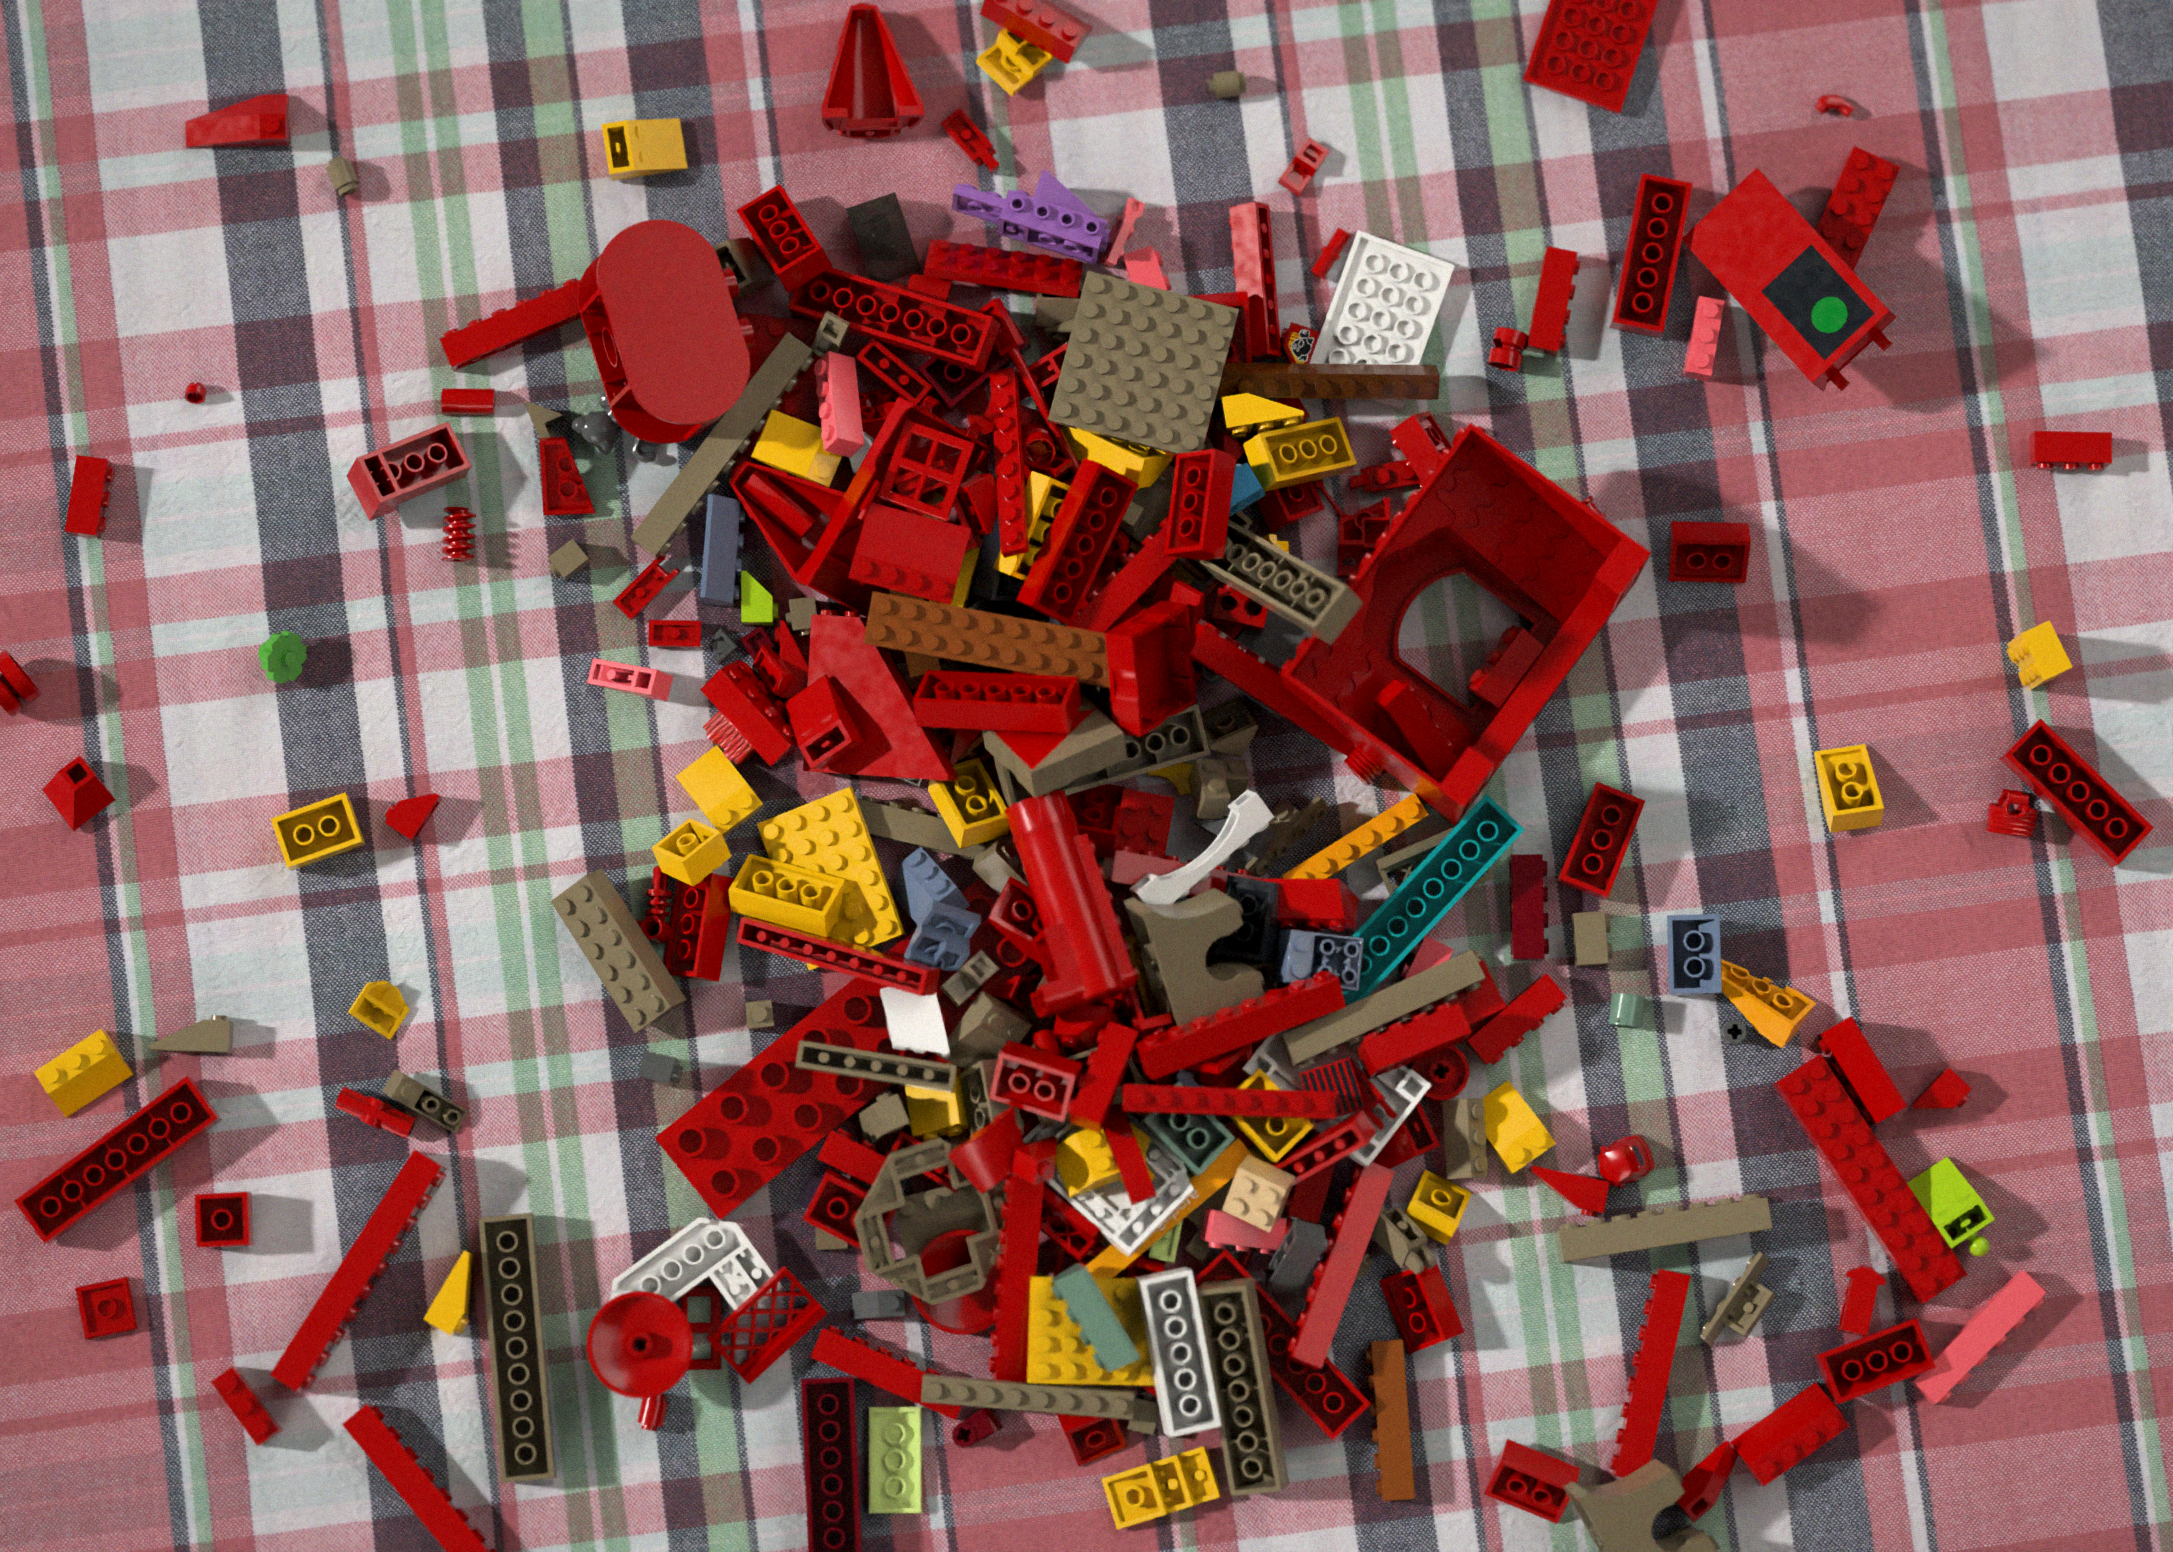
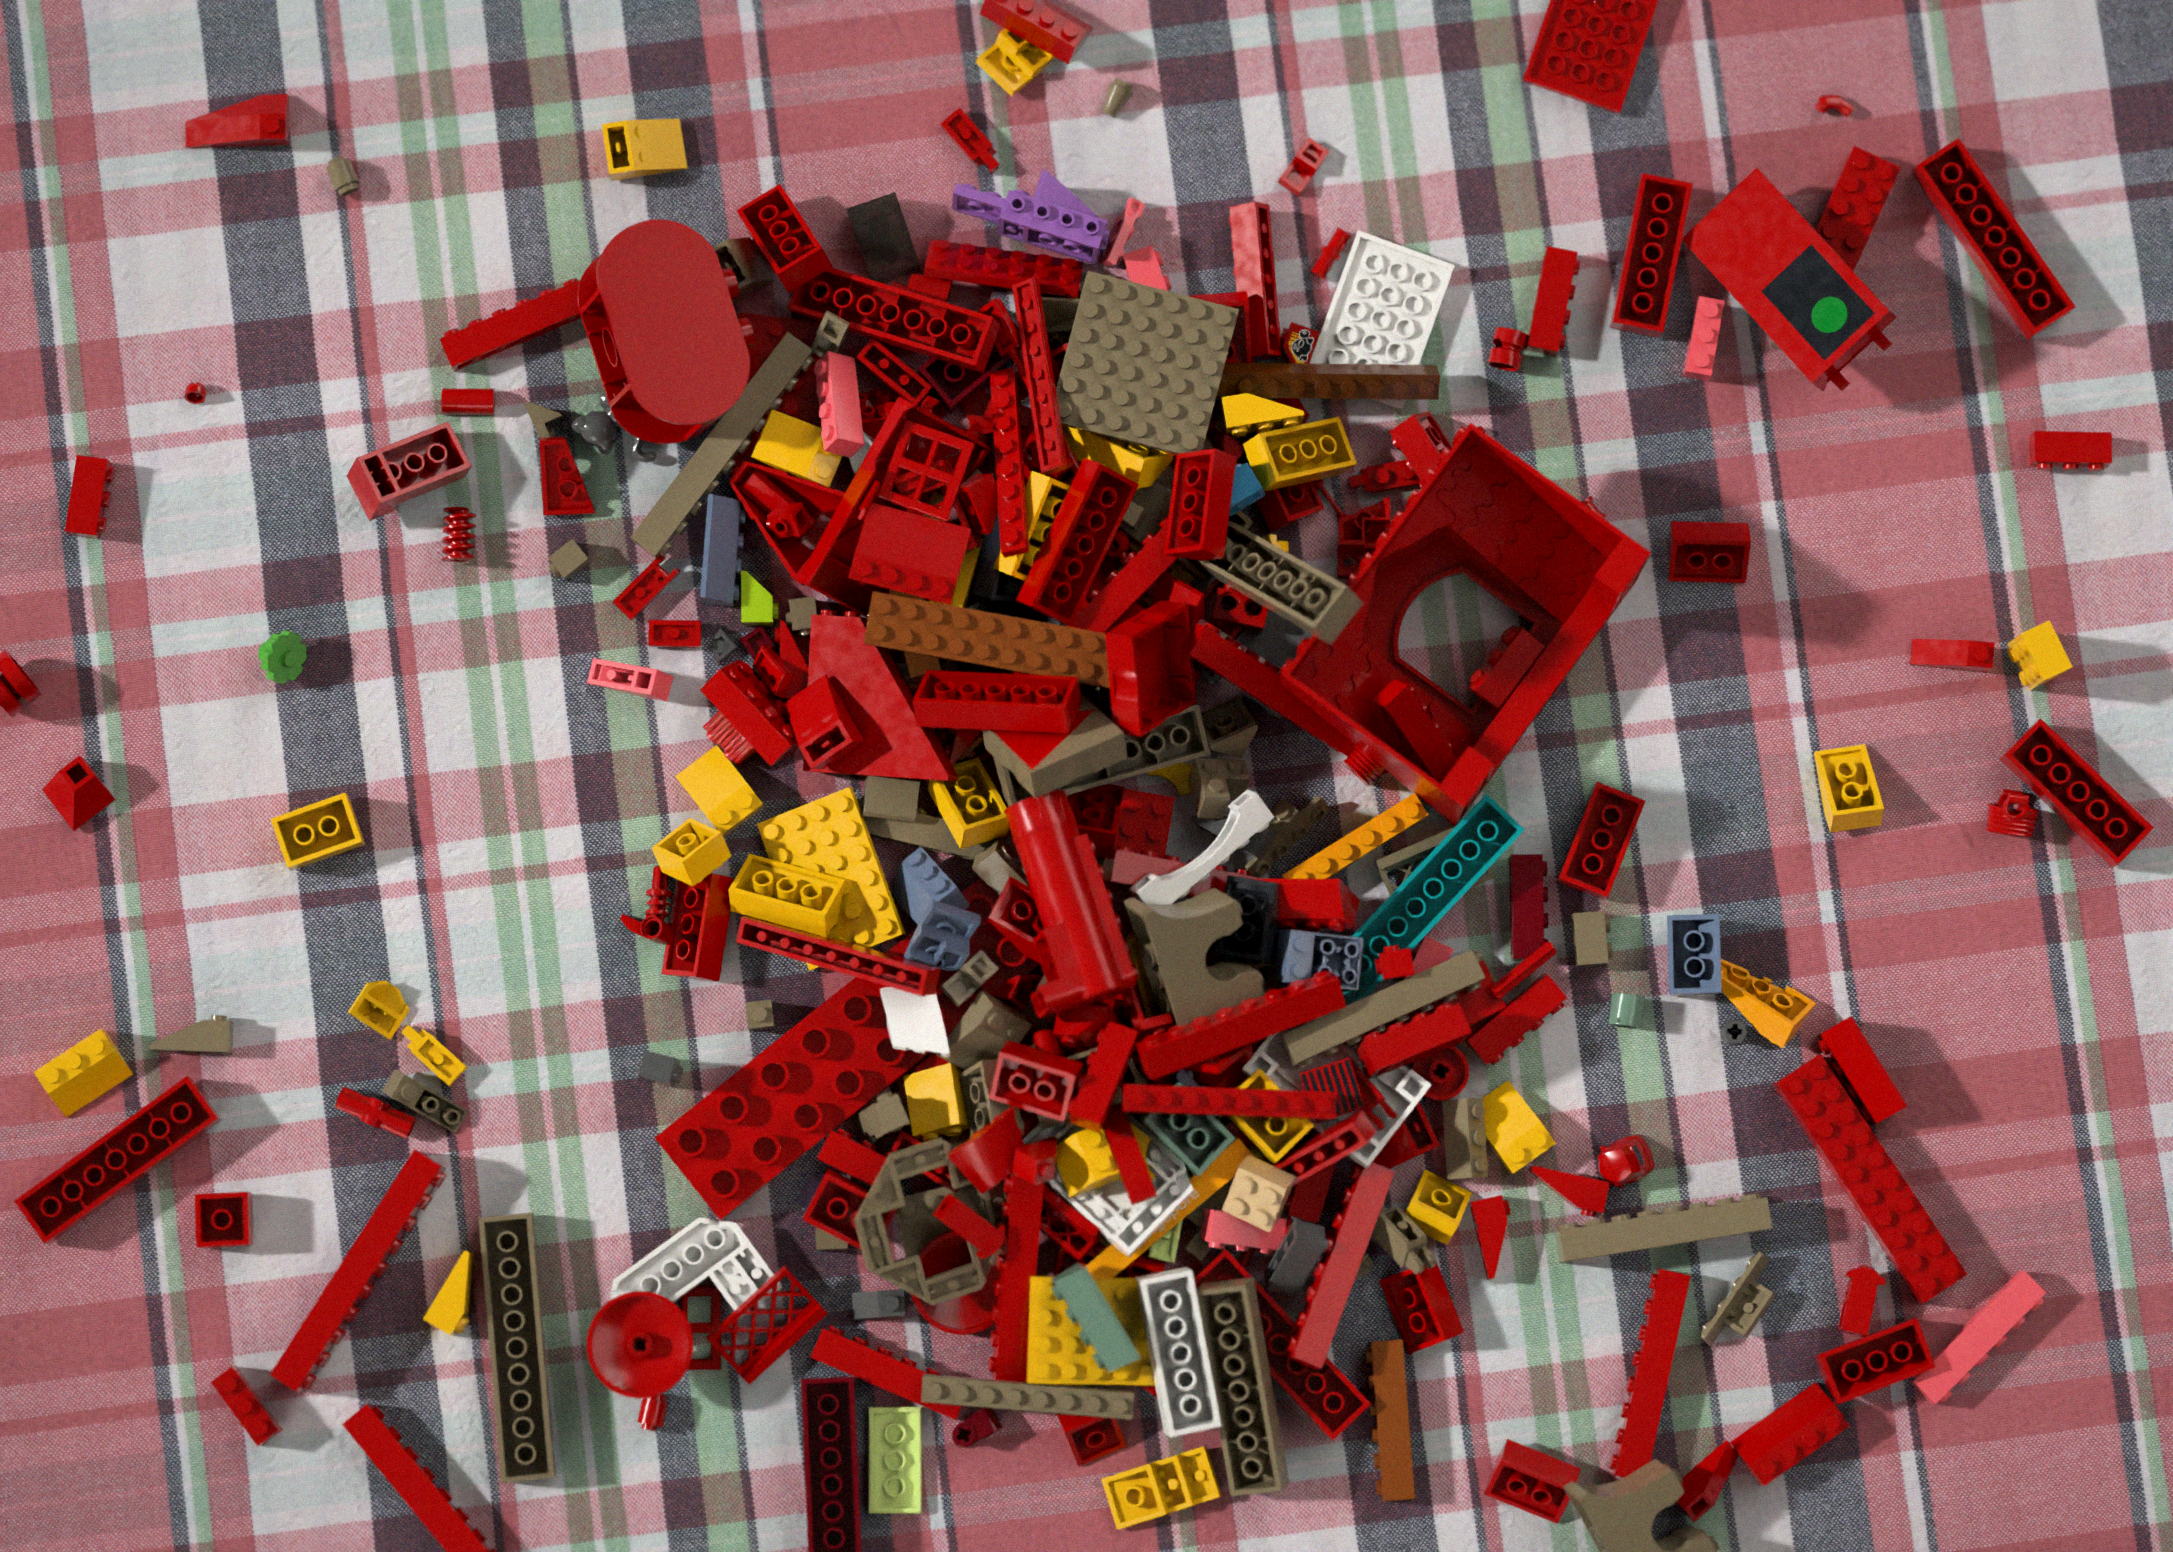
red tile [75,1277,138,1340] -> none
red slope [385,793,442,842] -> none
dark tan brick [551,868,686,1033] -> none
dark tan brick [795,1040,957,1094] -> none
red cone [821,3,925,139] -> none
dark tan brick [1127,1394,1160,1435] -> none
dark tan brick [1208,70,1246,99] -> none
lime slope [1907,1157,1995,1257] -> none
red slope [1909,1067,1972,1110] -> none
none -> yellow hinge [401,1025,468,1087]
none -> red brick [766,502,811,539]
none -> dark tan slope [863,775,920,822]
none -> red piece [932,1194,1006,1259]
none -> red tile [1012,277,1068,476]
none -> dark tan cone [1102,78,1133,118]
none -> red brick [1375,944,1415,980]
none -> red slope [1469,1195,1511,1280]
none -> red axle [1490,942,1557,999]
none -> red slope [1910,639,1995,672]
none -> red brick [1911,138,2076,340]

